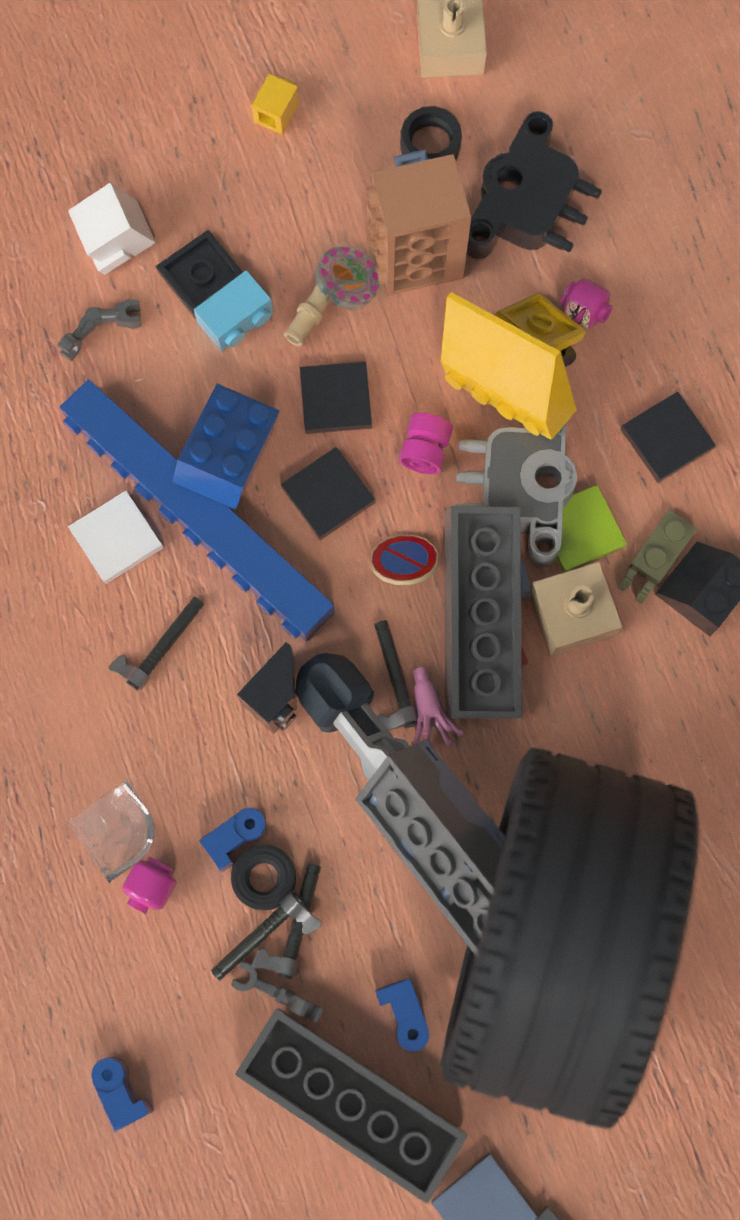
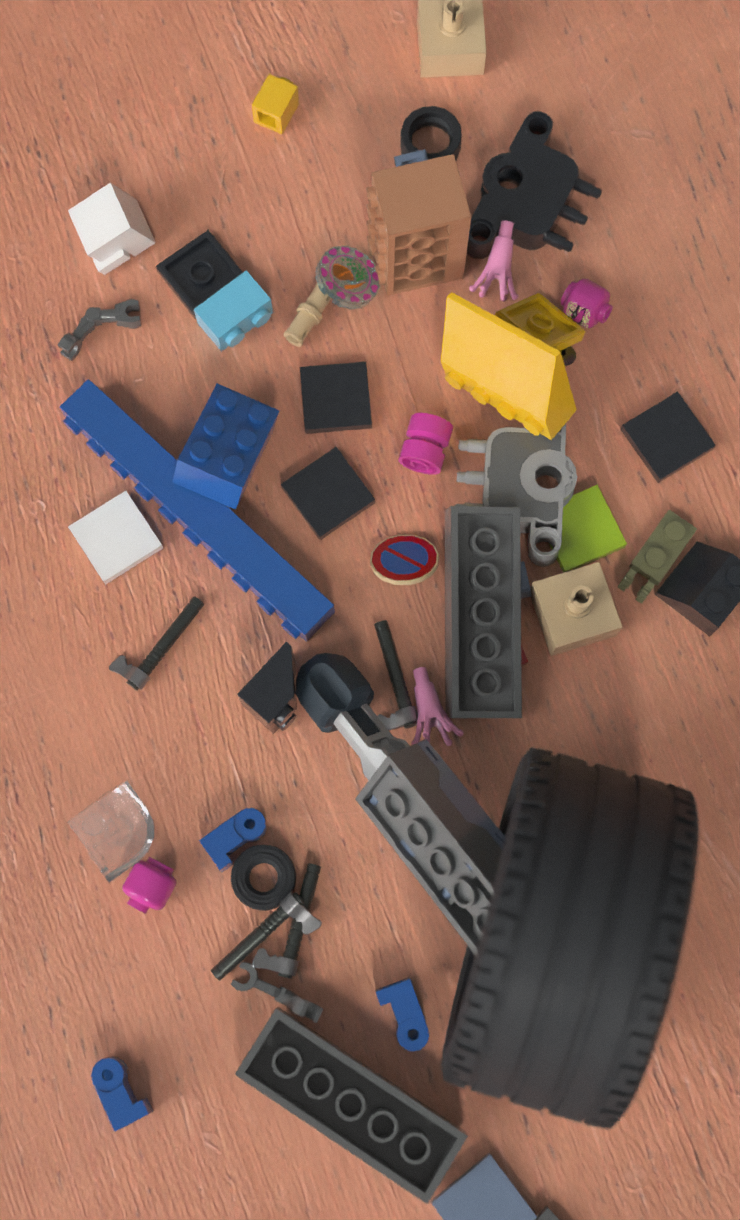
none -> bright pink piece [469,220,519,301]

